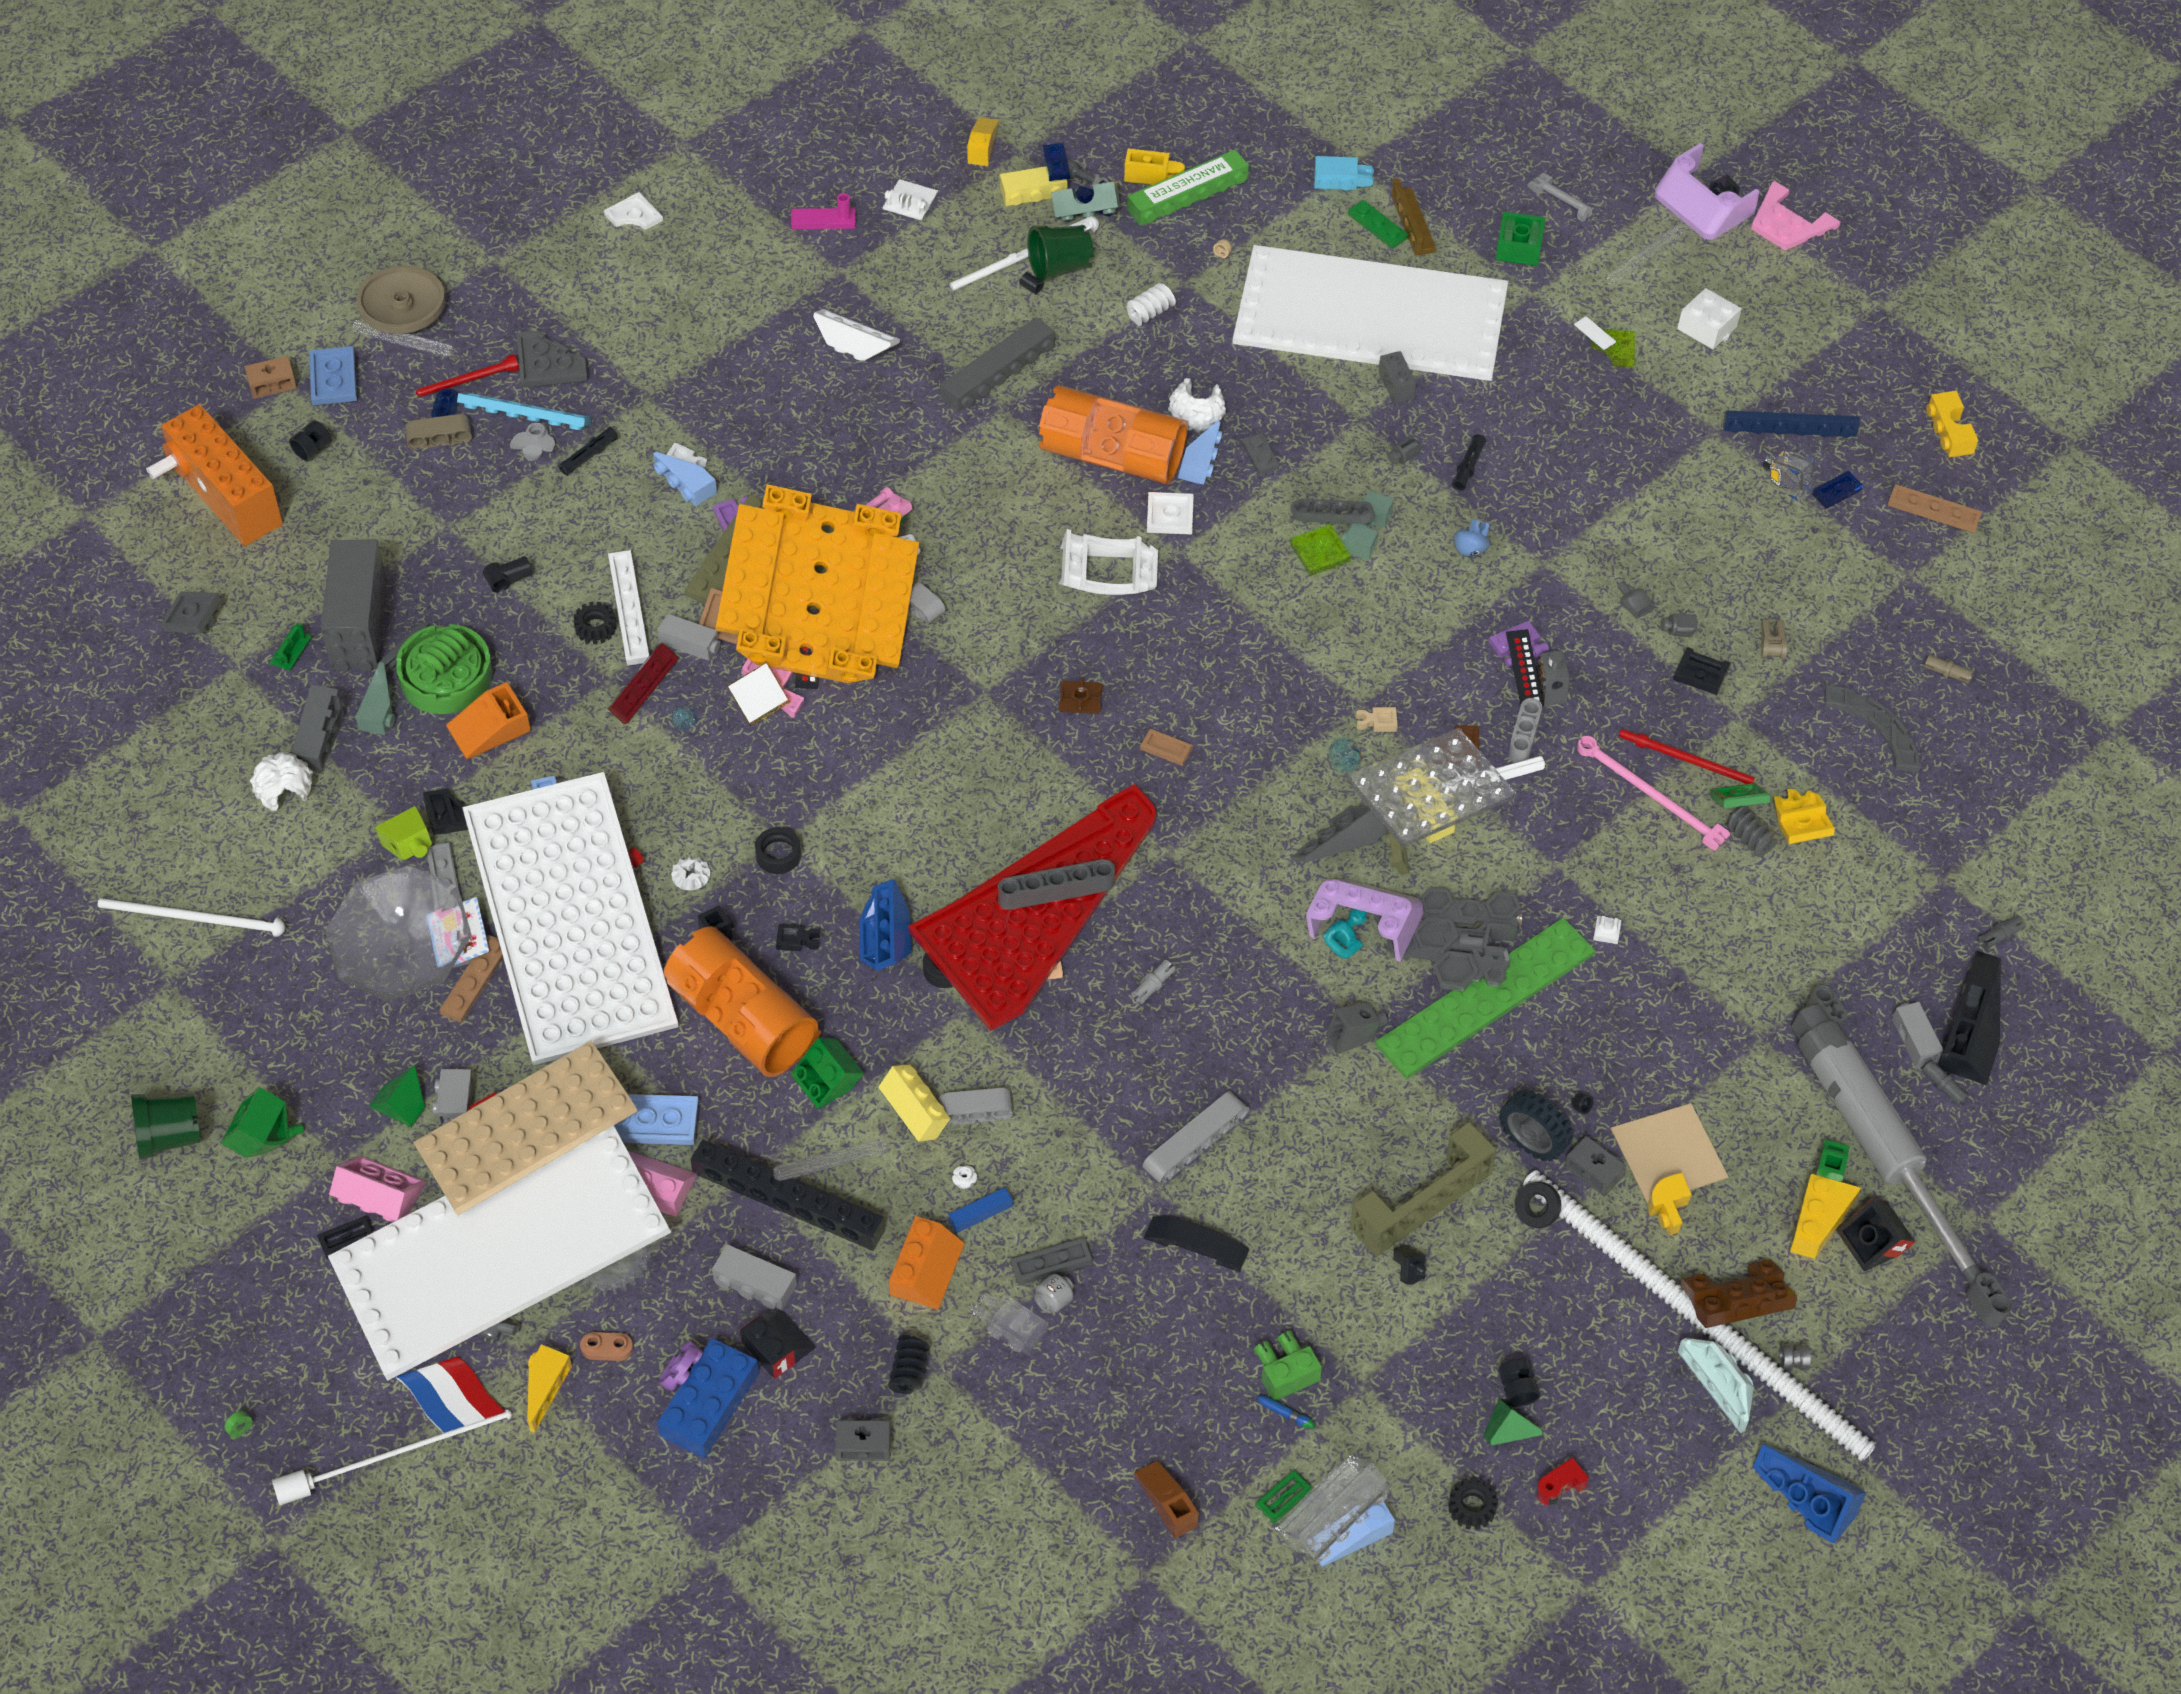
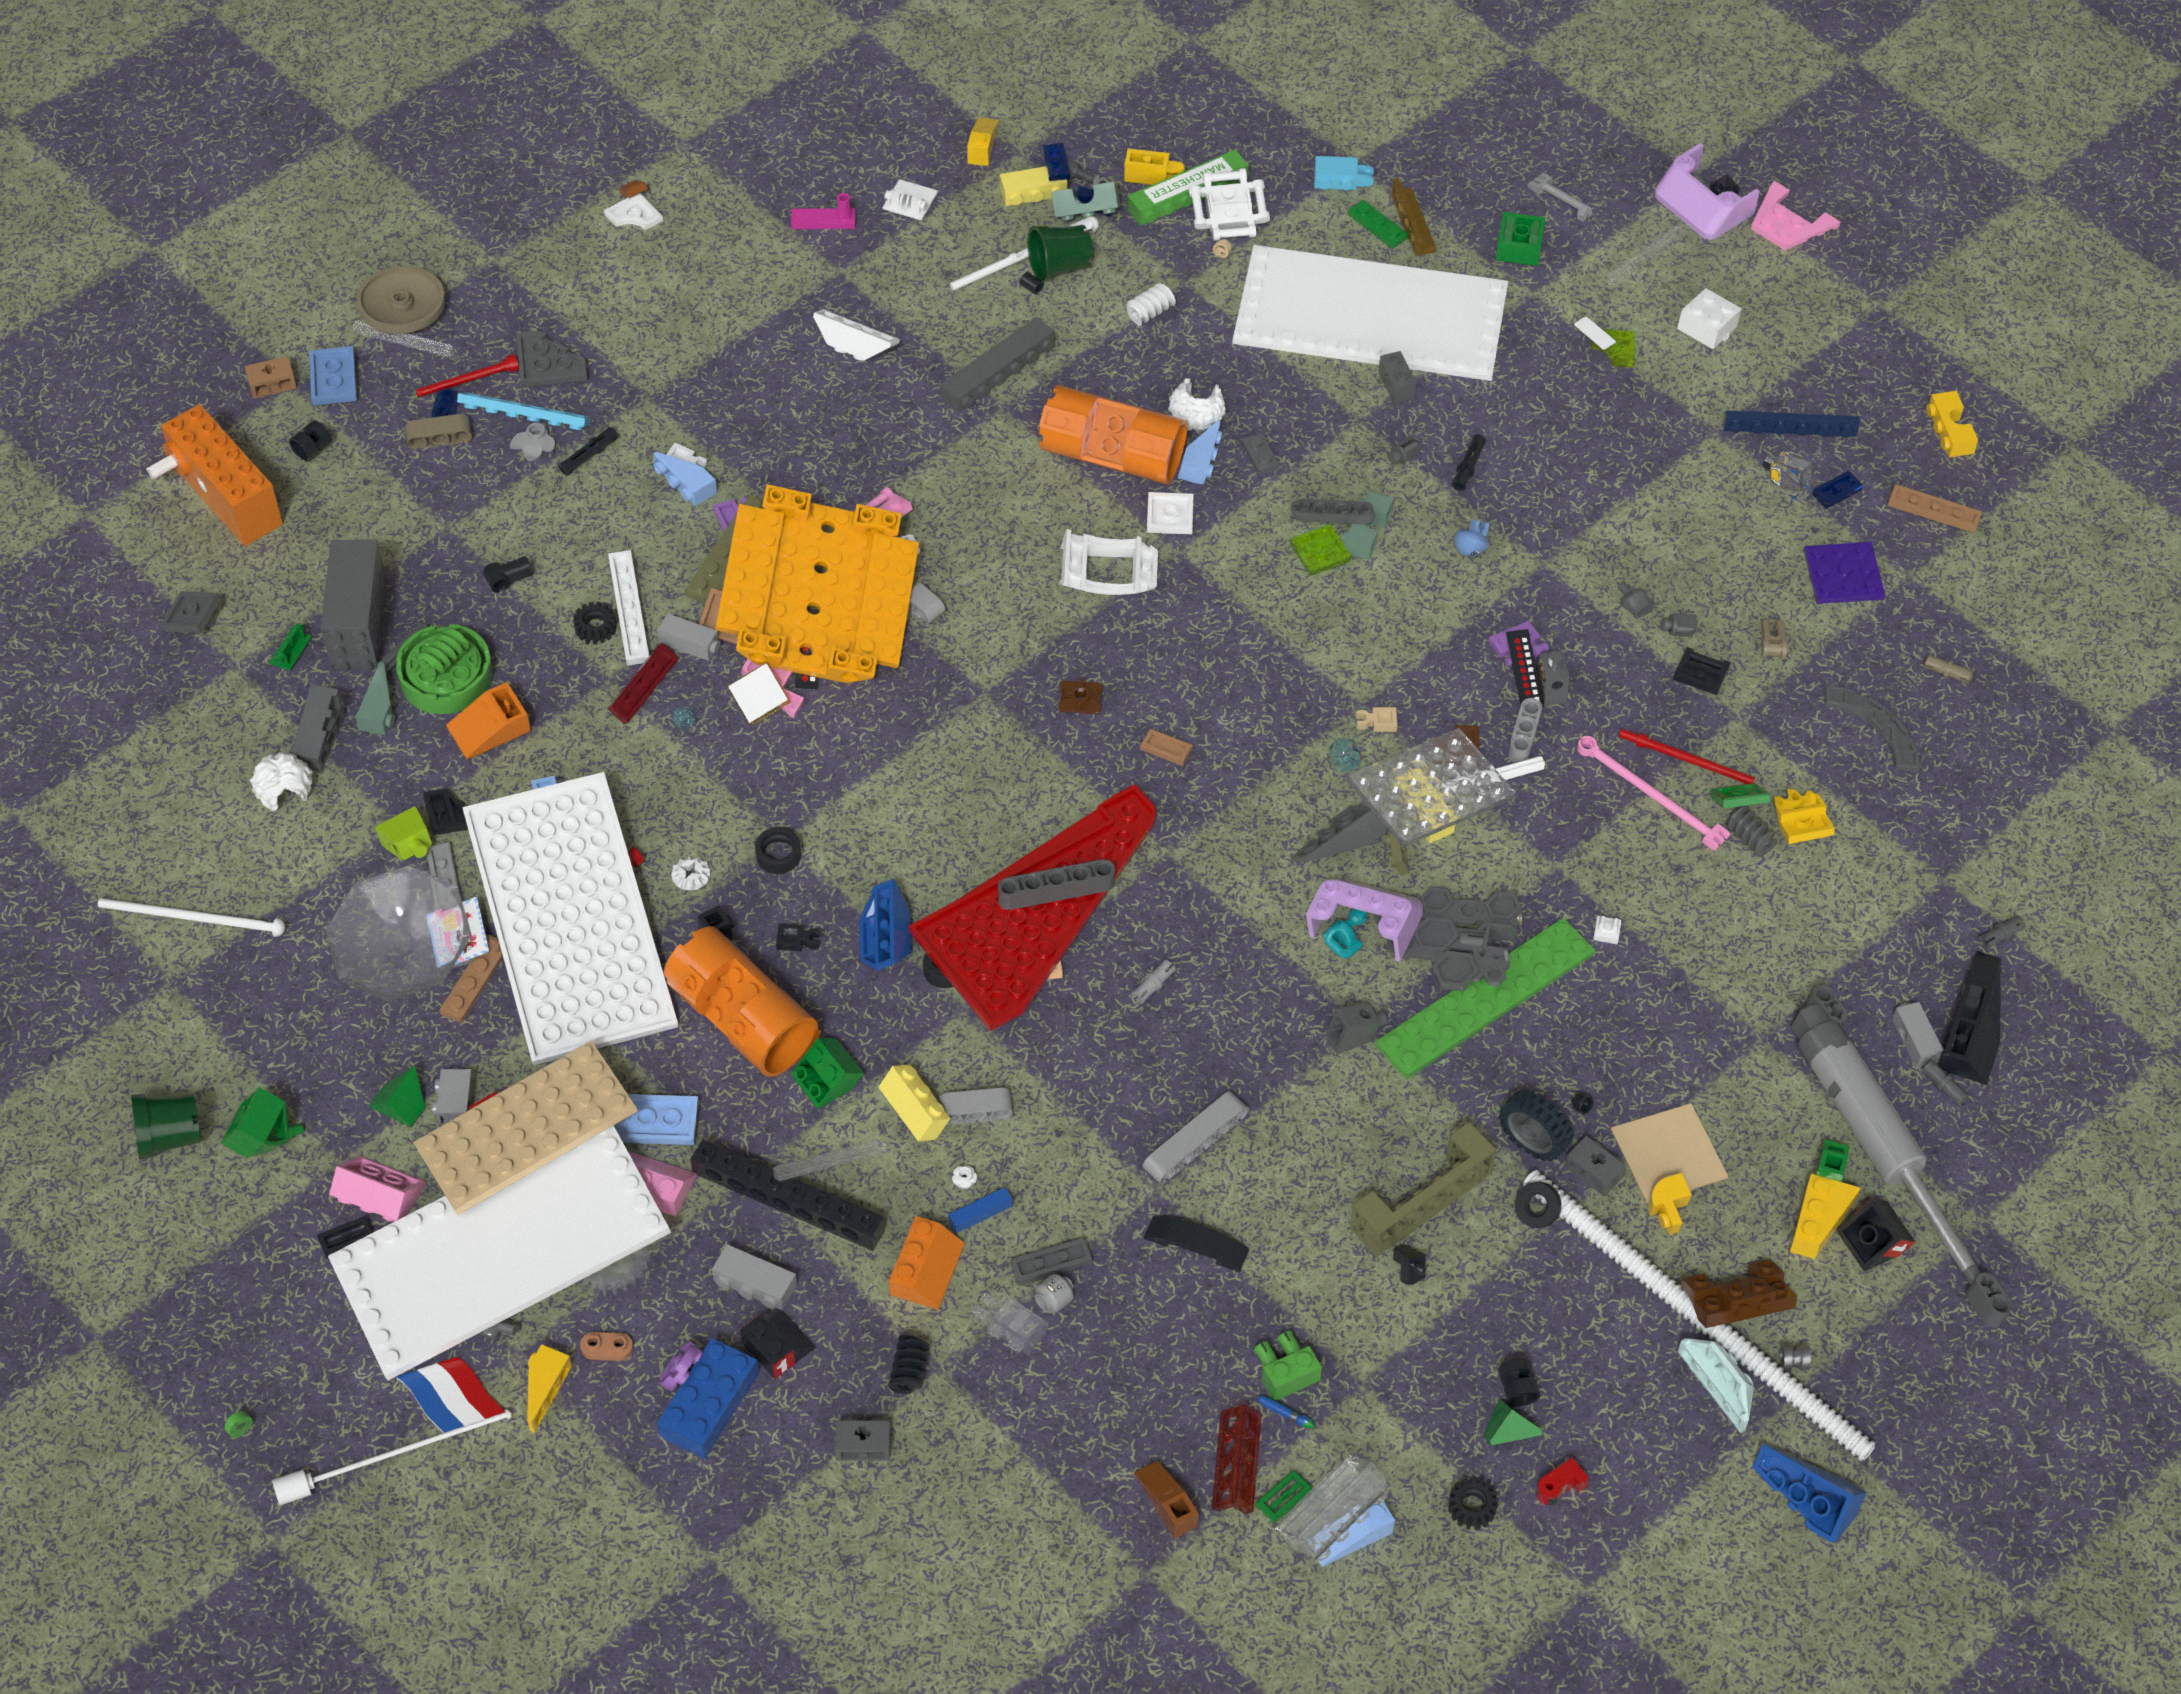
none -> dark orange tile [619,180,647,198]
none -> white brick [1189,168,1270,241]
none -> clear red fence [1212,1405,1262,1514]
none -> dark purple plate [1803,542,1885,604]

